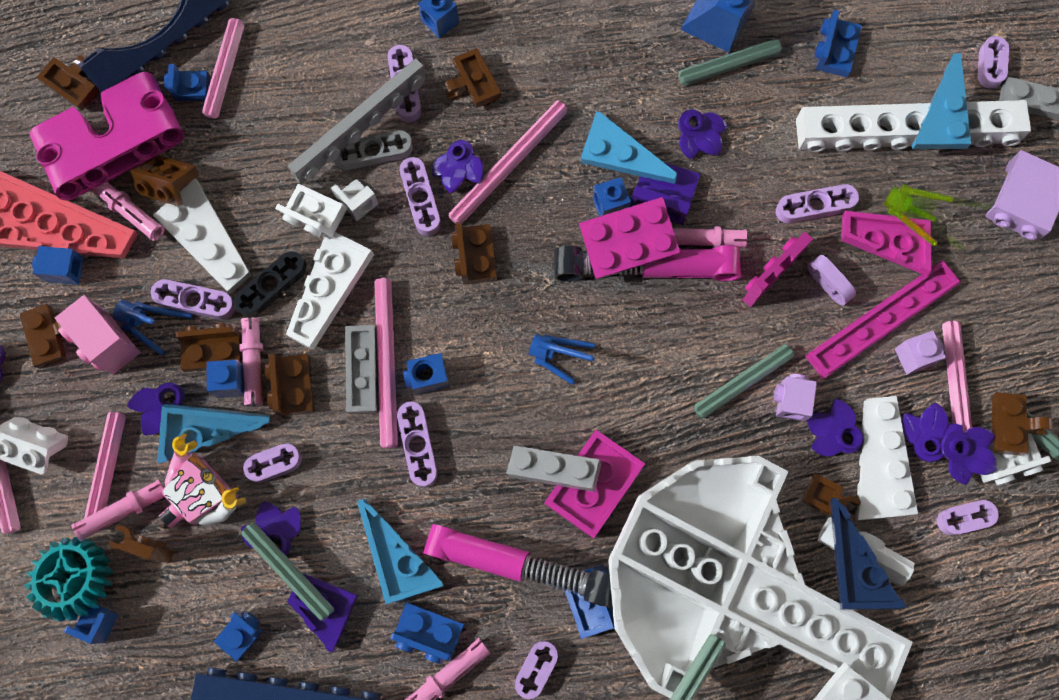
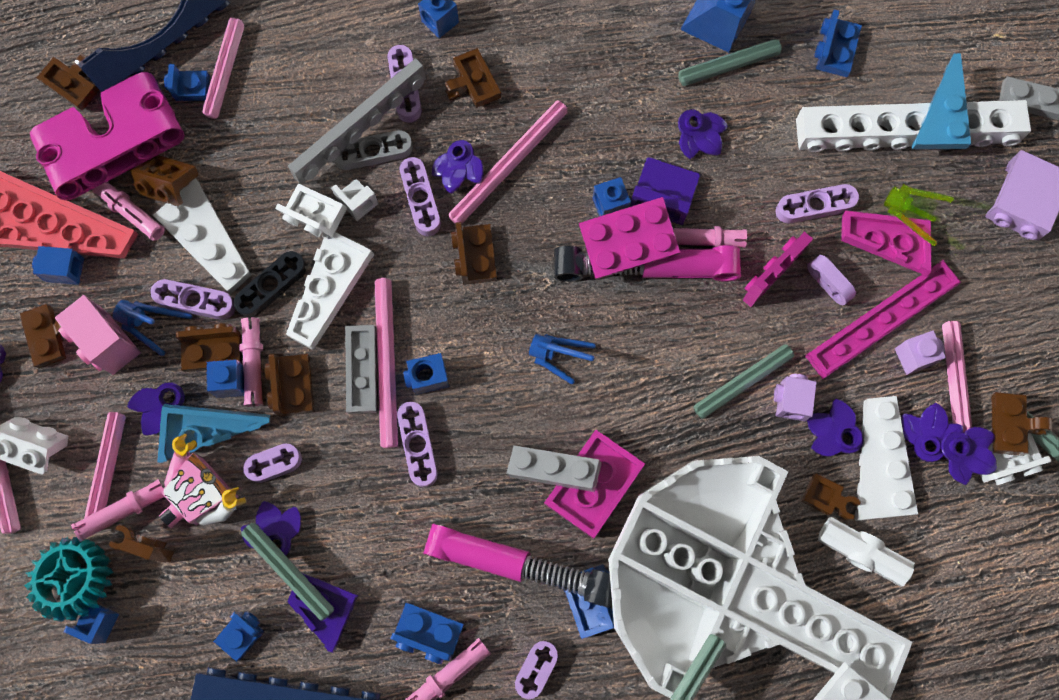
dark azure wing [357,499,444,605] -> none
dark azure wing [580,111,677,184] -> none
dark blue wing [830,498,906,610] -> none
lavender beam [937,500,999,536] -> none
lavender beam [978,36,1009,89] -> none

